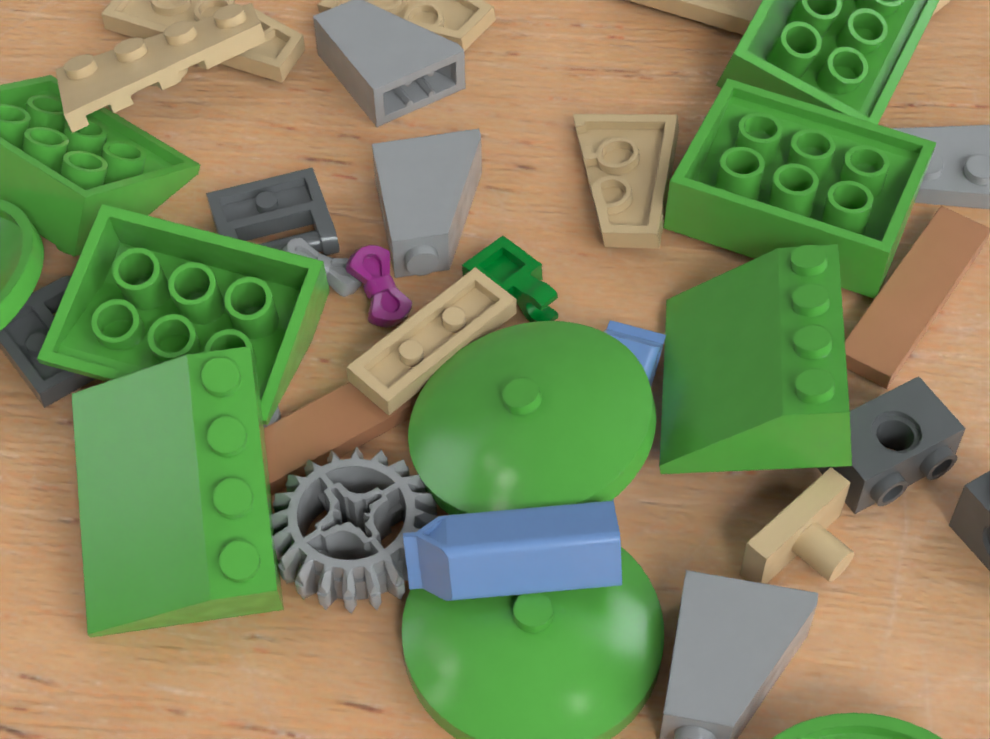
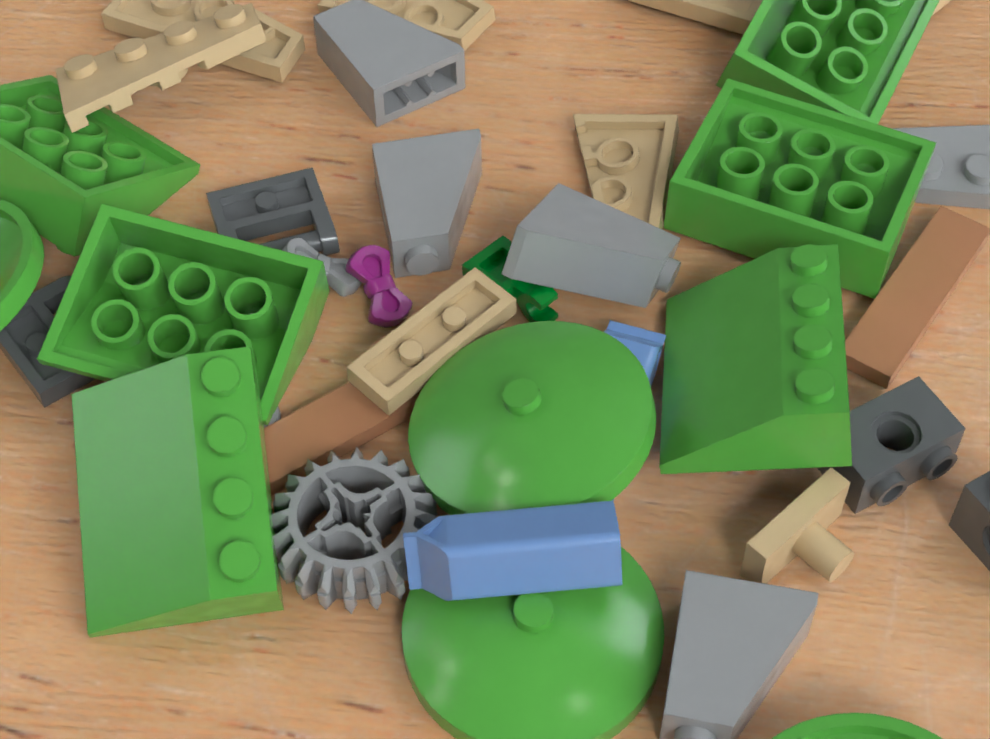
none -> light grey slope [502,183,681,308]

